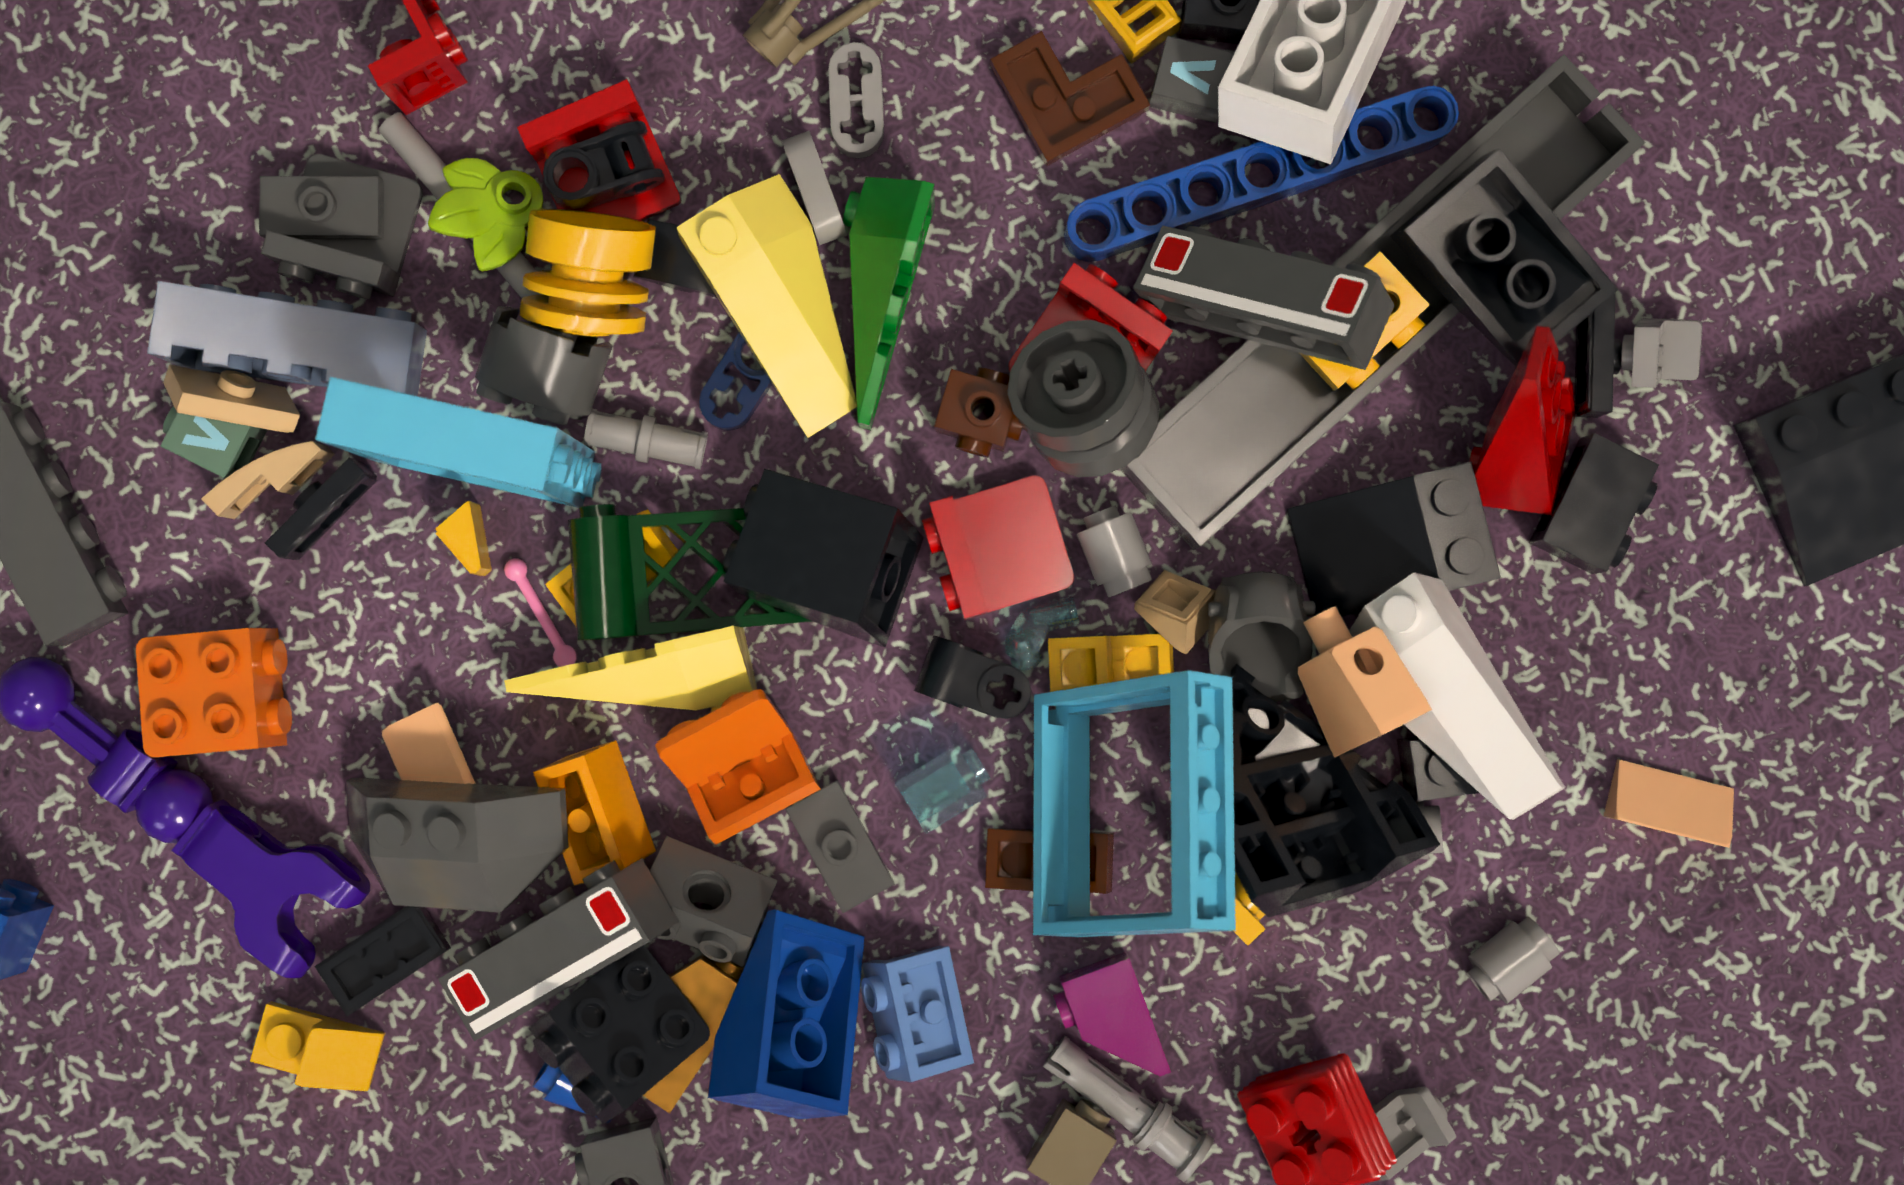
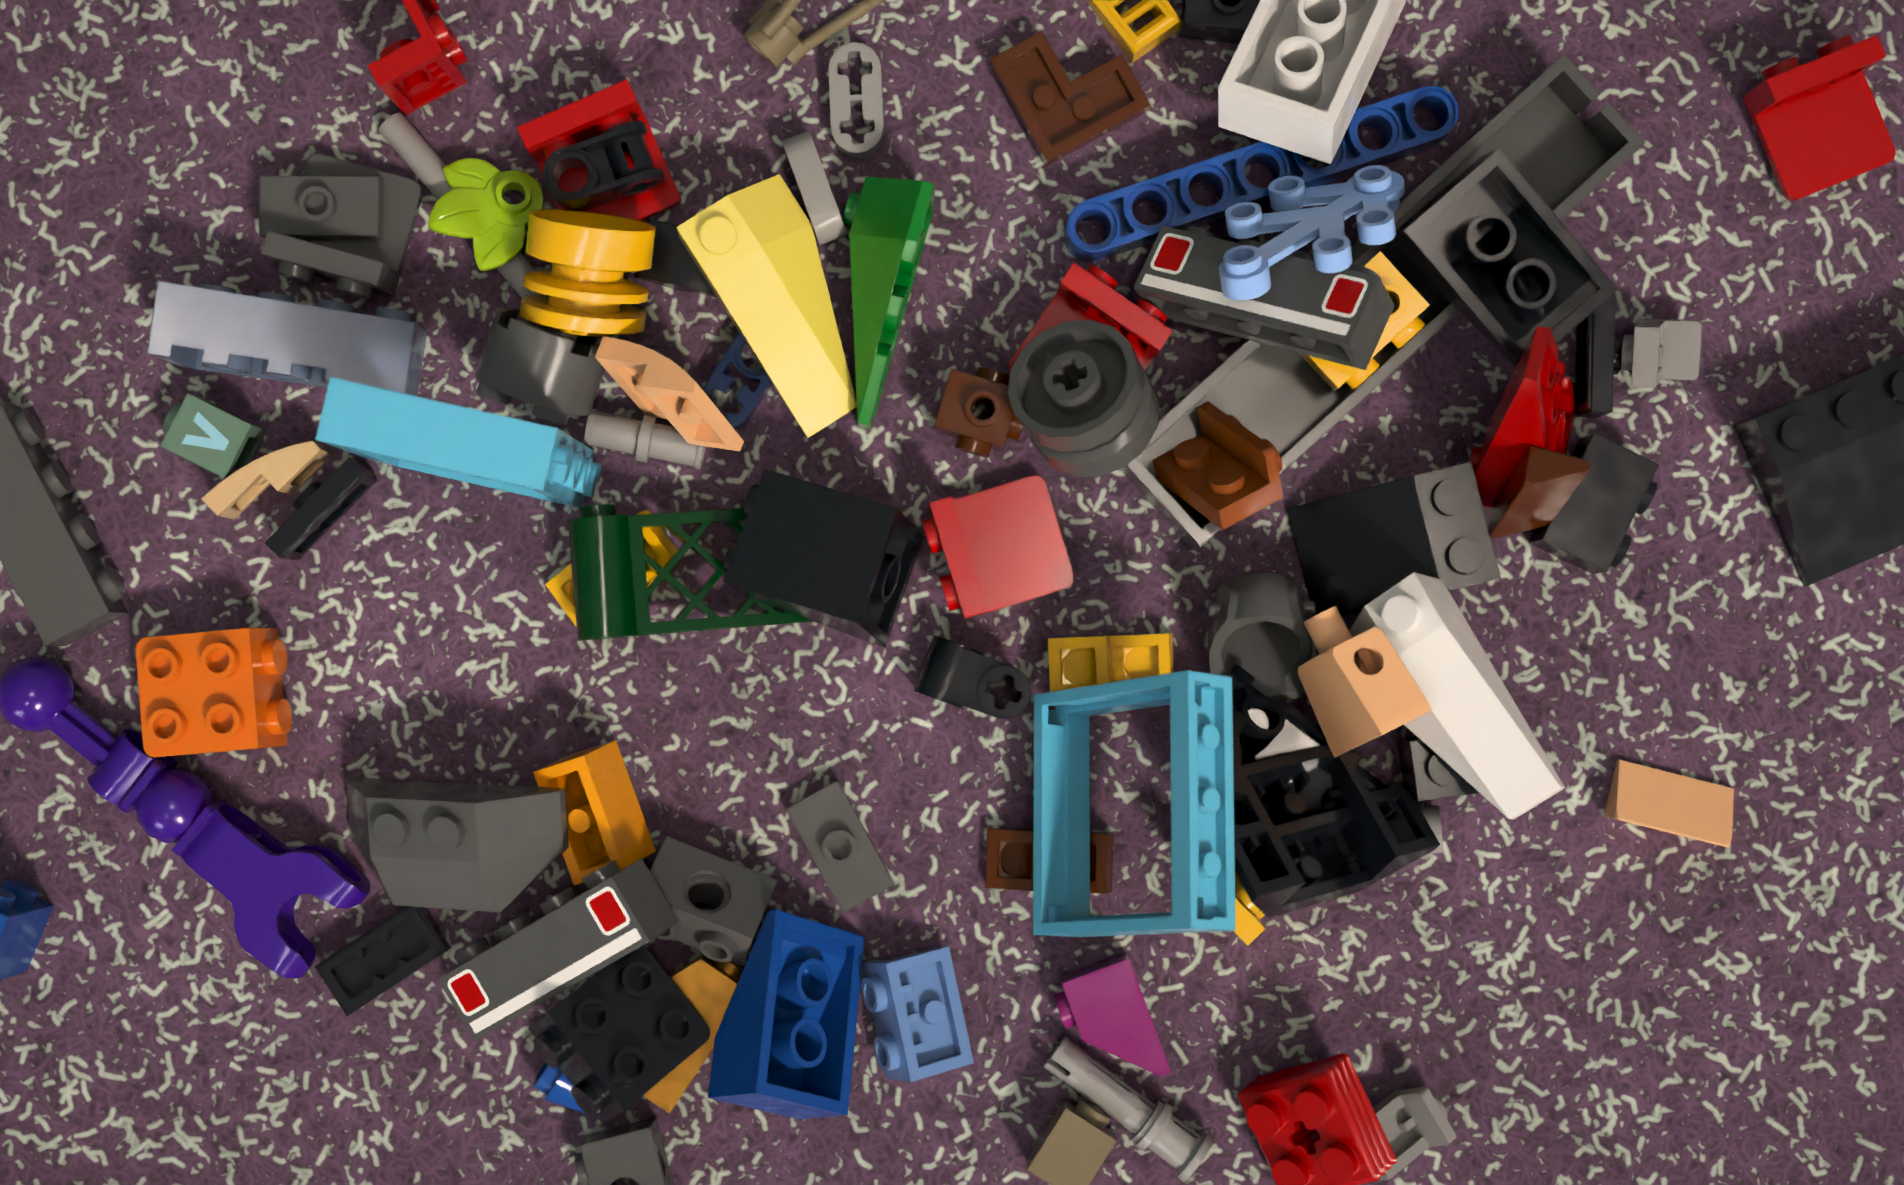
tan plate [163,364,300,433] -> none
yellow slope [250,1001,385,1091] -> none
light nougat slope [382,702,476,784] -> none
yellow slope [435,501,492,576] -> none
bright pink hinge [504,558,577,667] -> none
light yellow wedge [504,626,757,712] -> none
orange bracket [655,689,821,845] -> none
clear light blue brick [895,743,991,834] -> none
clear light blue arm [1005,596,1079,670] -> none
light grey brick [1076,505,1152,598] -> none
tan slope [1134,570,1216,654] -> none
dark grey brick [1149,36,1234,123] -> none
light grey brick [1467,917,1559,1004] -> none
none -> light nougat slope [595,336,744,451]
none -> dark orange bracket [1153,402,1283,530]
none -> light blue plant [1218,165,1405,300]
none -> reddish brown slope [1488,446,1591,539]
none -> red bracket [1742,35,1896,201]

